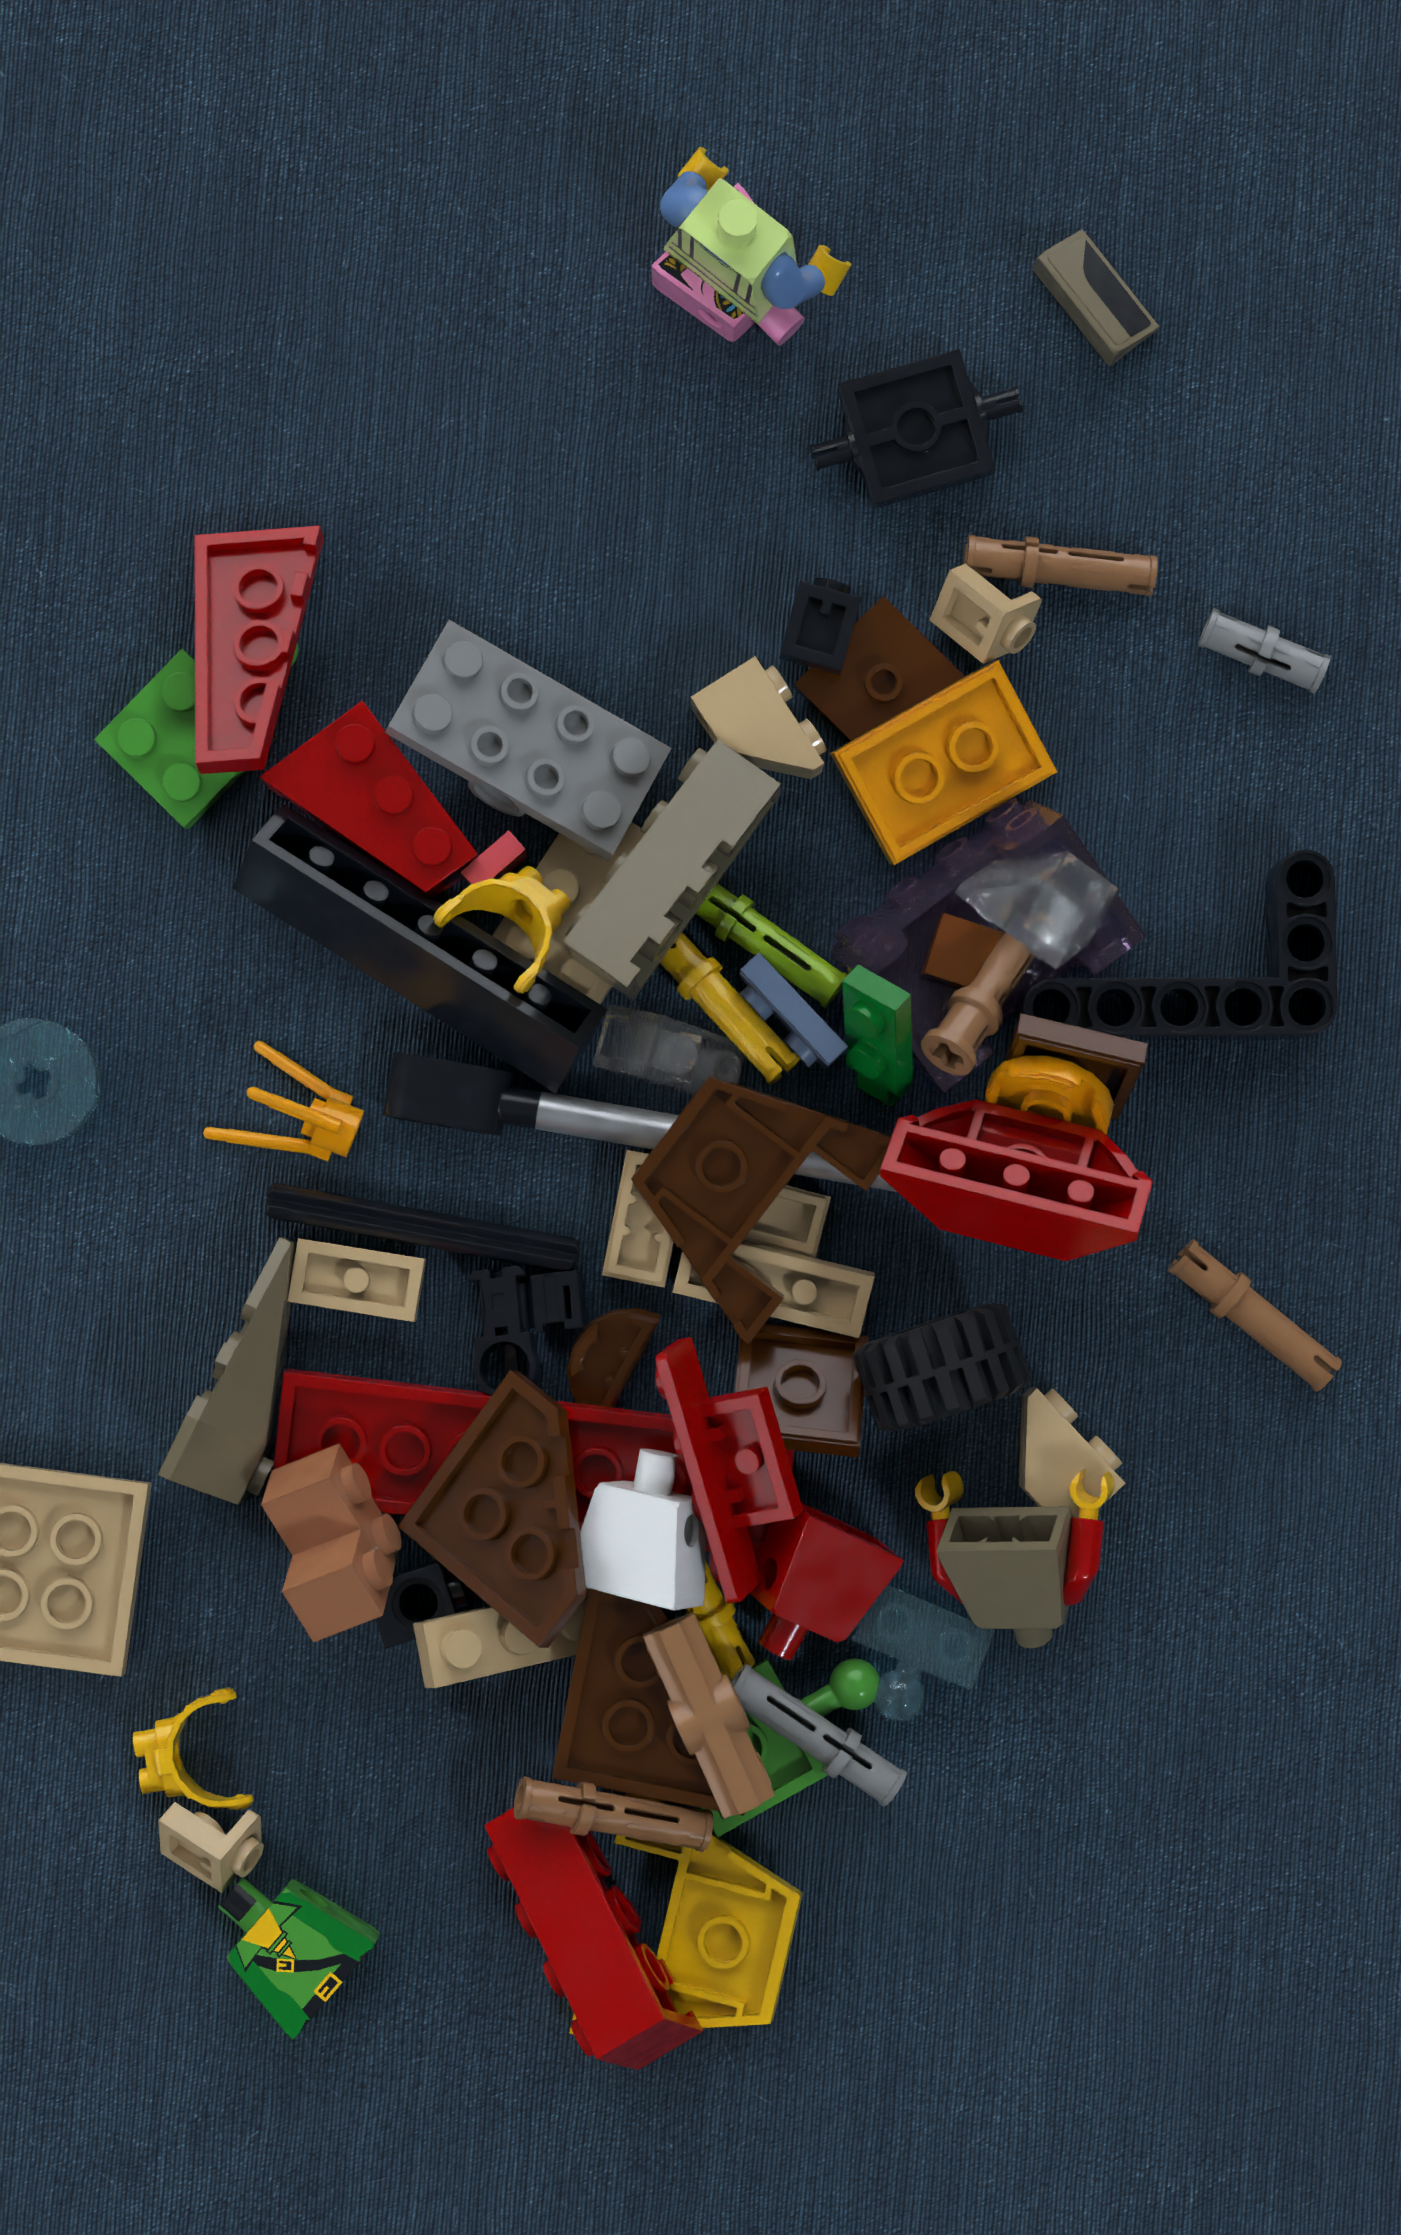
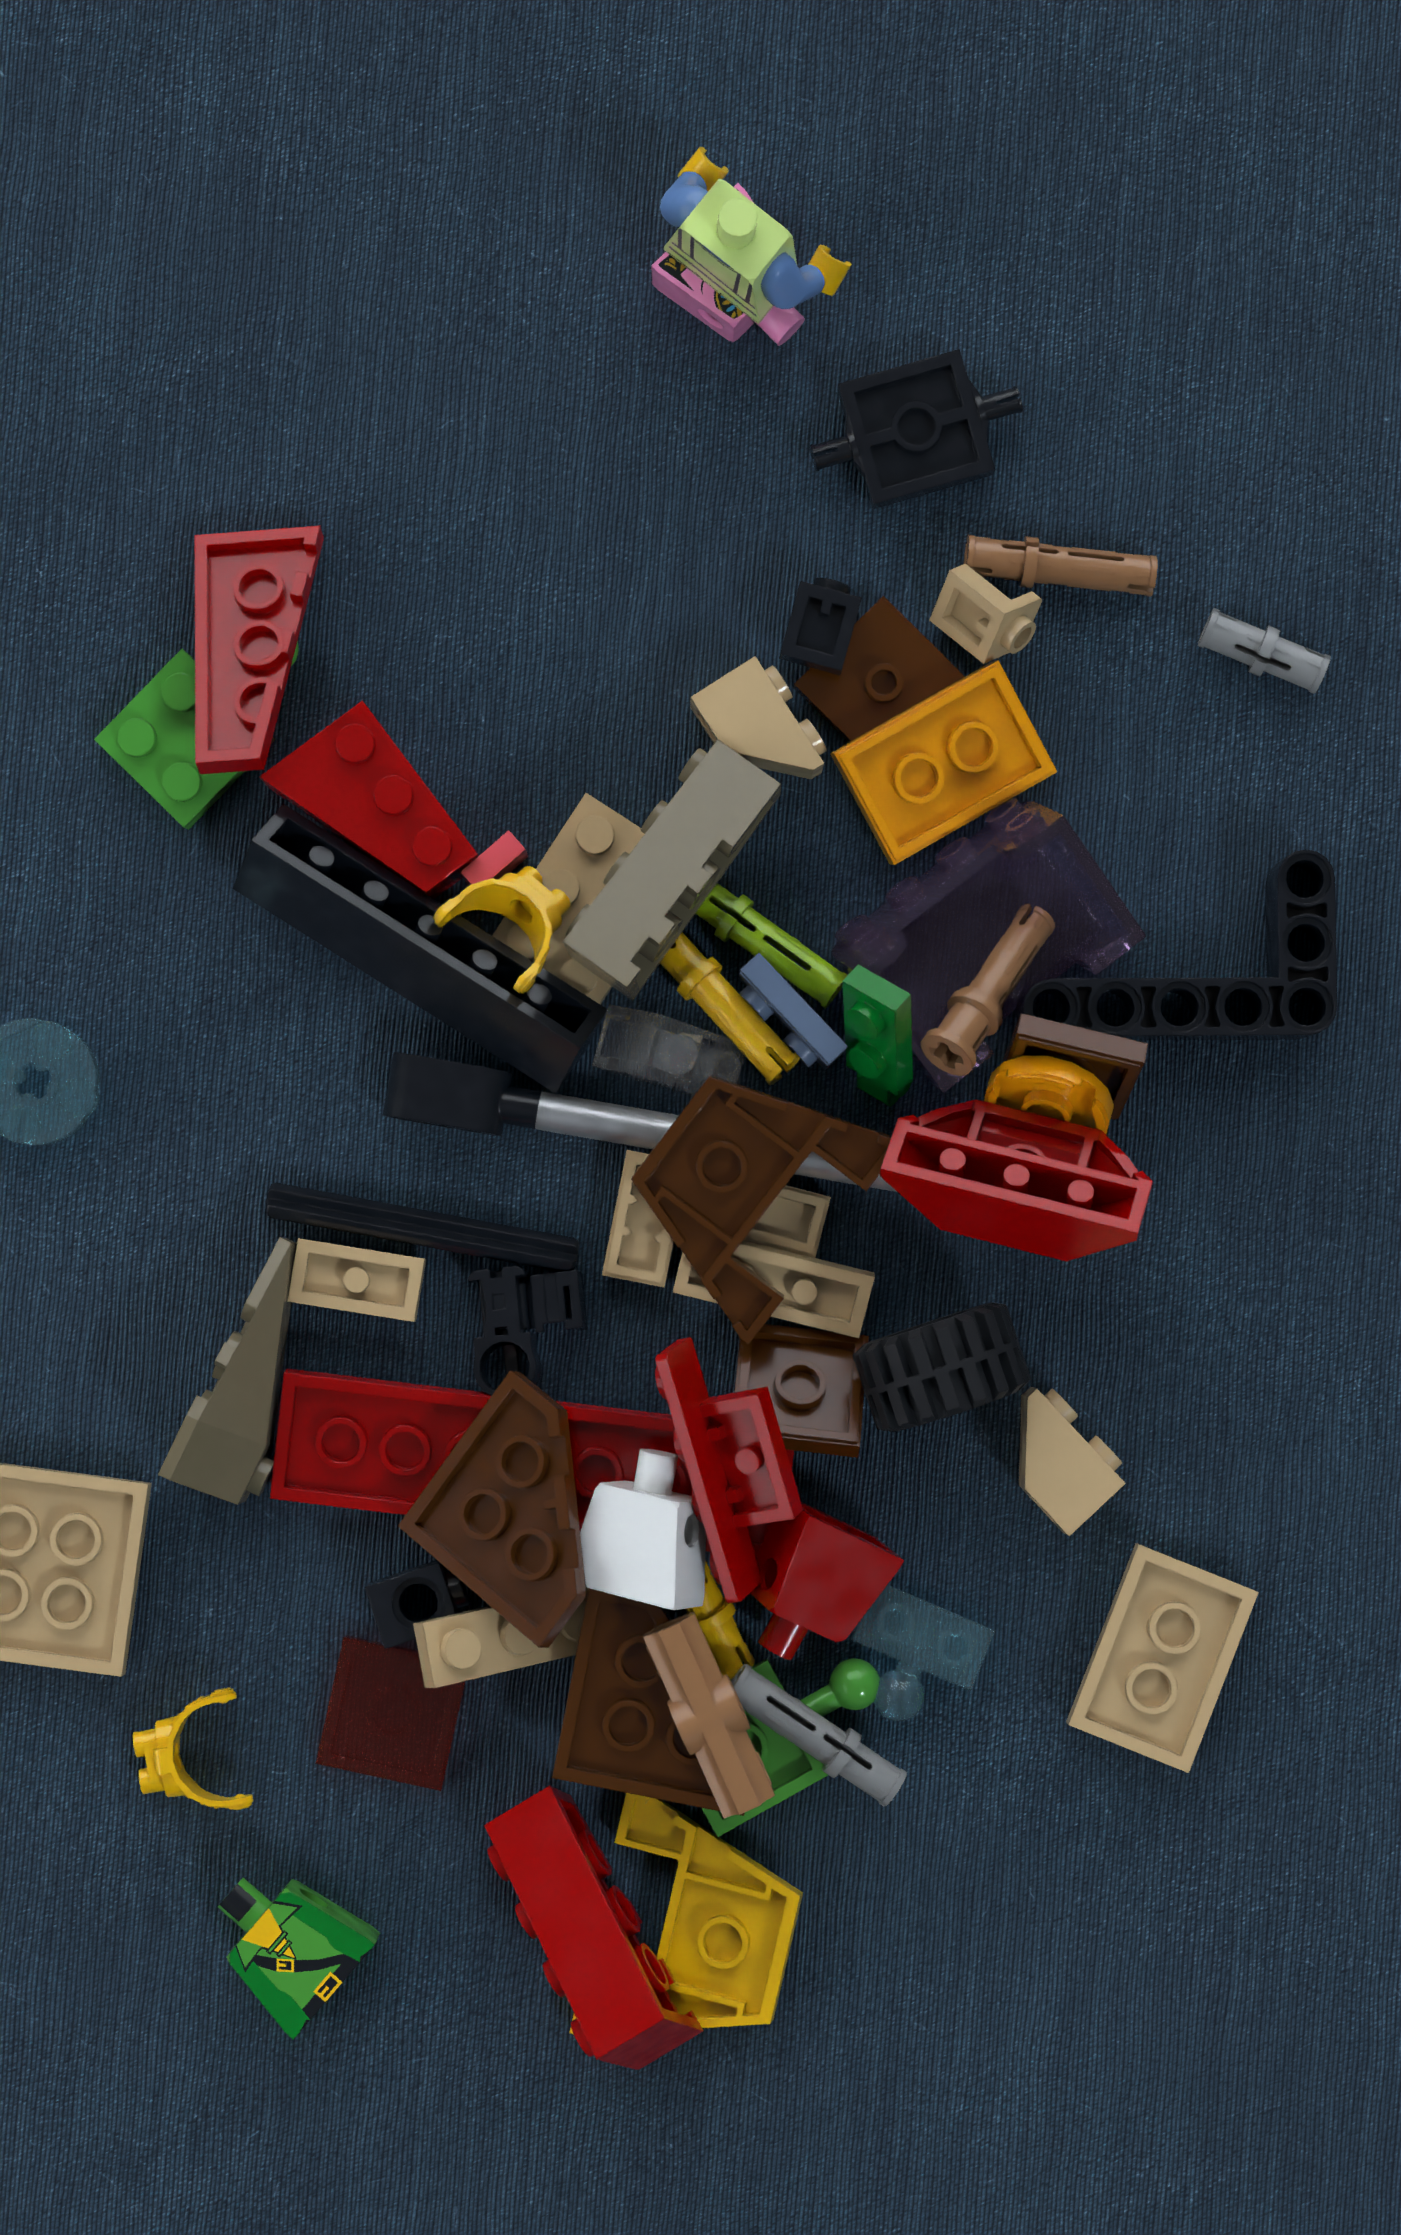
tan bracket [158,1802,264,1893] -> none
light orange plant [203,1041,365,1162] -> none
nougat brick [261,1443,402,1643] -> none
light grey plate [385,620,671,861] -> none
medium nougat pin [514,1776,713,1852] -> none
reddish brown plate [567,1308,661,1407] -> none
dark tan torso [915,1469,1115,1649] -> none
dark orange tile [921,913,1003,988] -> none
clear slope [955,851,1119,969] -> none
dark tan slope [1032,229,1159,367] -> none
medium nougat pin [1167,1239,1342,1392] -> none
none -> clear red tile [315,1635,466,1791]
none -> tan plate [1066,1543,1259,1773]

